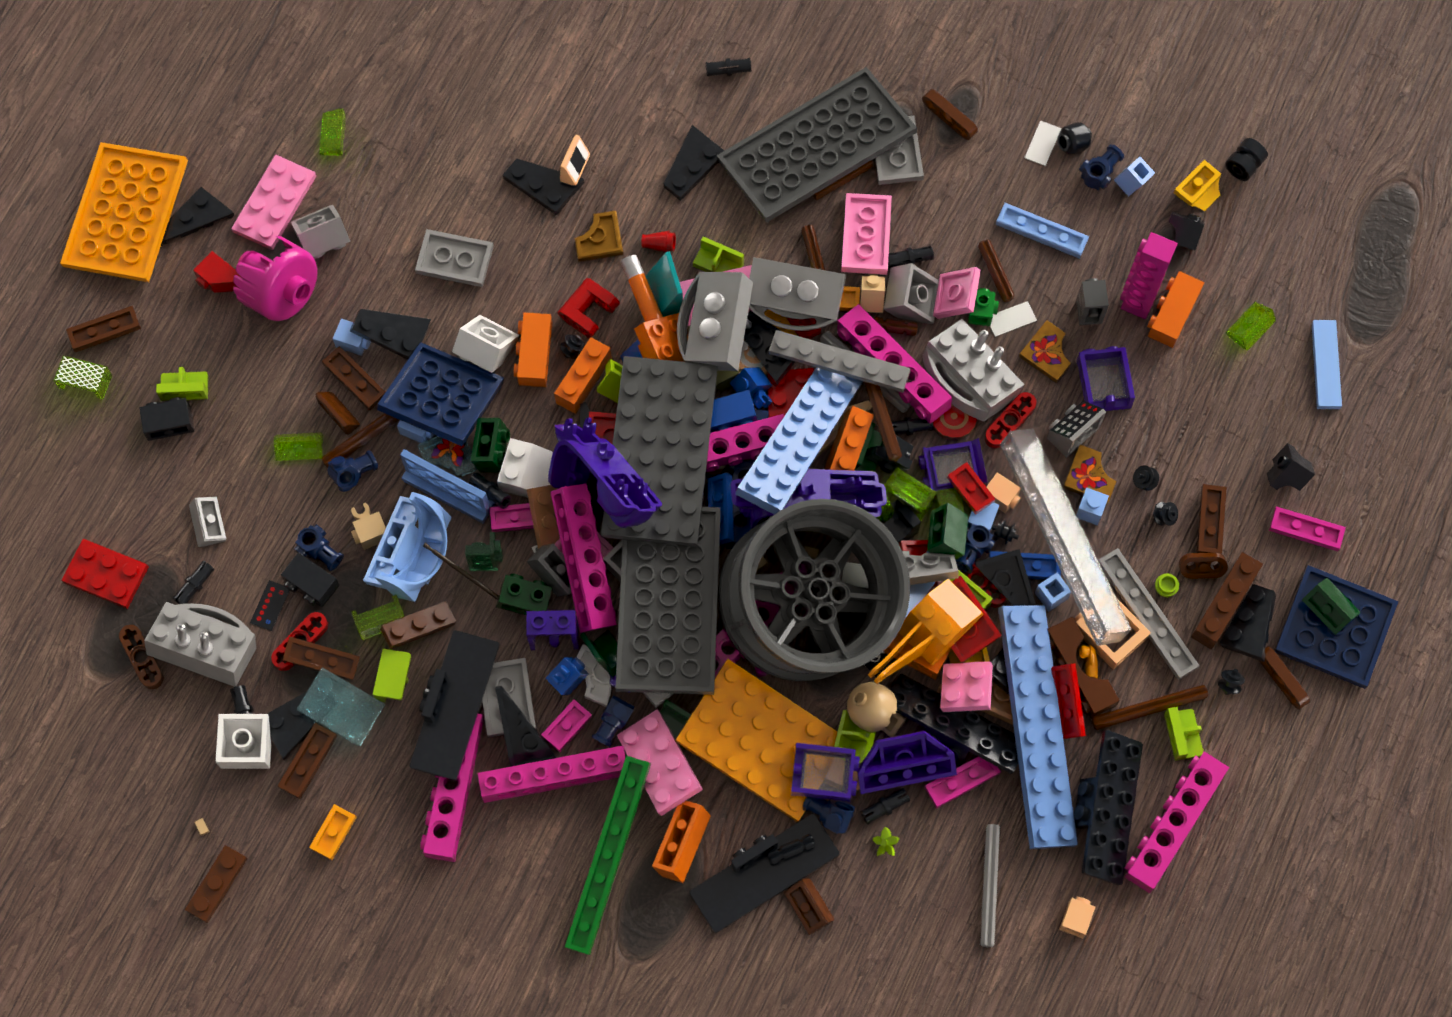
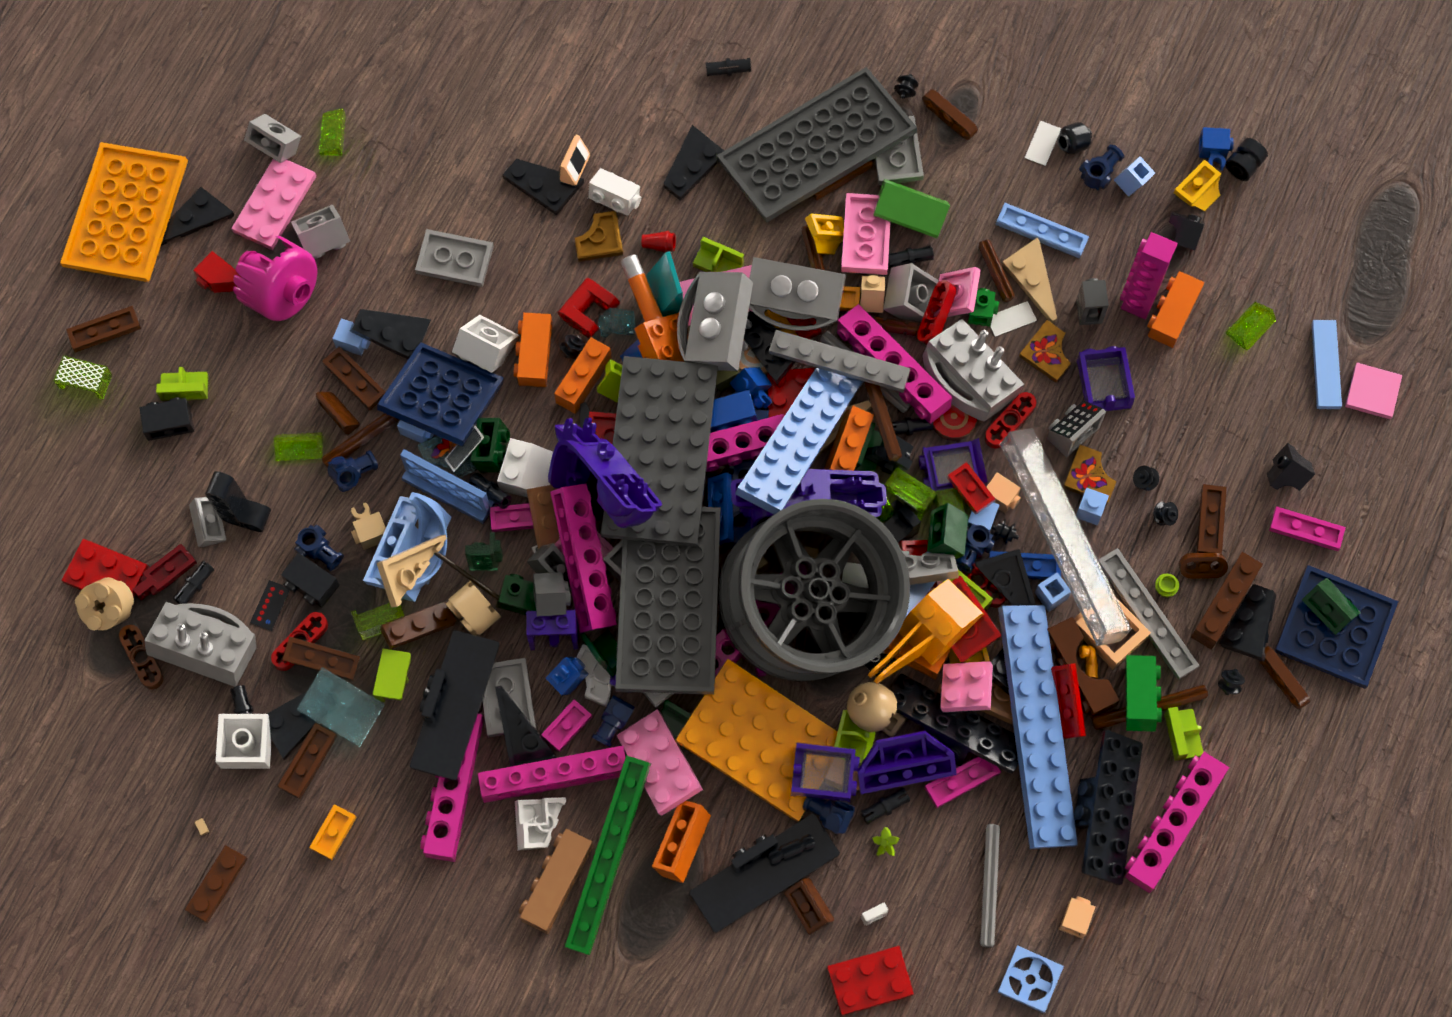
none -> tan brick [75,577,134,631]
none -> dark red hinge [133,544,197,600]
none -> black beam [205,471,271,532]
none -> light grey brick [244,114,301,163]
none -> tan wing [376,535,447,607]
none -> sticker [445,425,484,472]
none -> tan brick [446,581,501,636]
none -> white slope [515,797,566,850]
none -> medium nougat brick [519,829,594,934]
none -> dark grey brick [533,572,571,616]
none -> white brick [588,168,641,216]
none -> clear light blue bracket [598,308,636,338]
none -> yellow slope [805,214,844,255]
none -> red plate [827,946,914,1016]
none -> white tile [861,903,888,926]
none -> bright green slope [873,179,950,238]
none -> black wheel [894,74,919,99]
none -> red beam [917,280,957,345]
none -> light blue piece [997,945,1064,1013]
none -> tan wing [1002,238,1057,324]
none -> green brick [1125,655,1162,732]
none -> blue brick [1199,127,1234,170]
none -> bright pink tile [1345,363,1402,420]

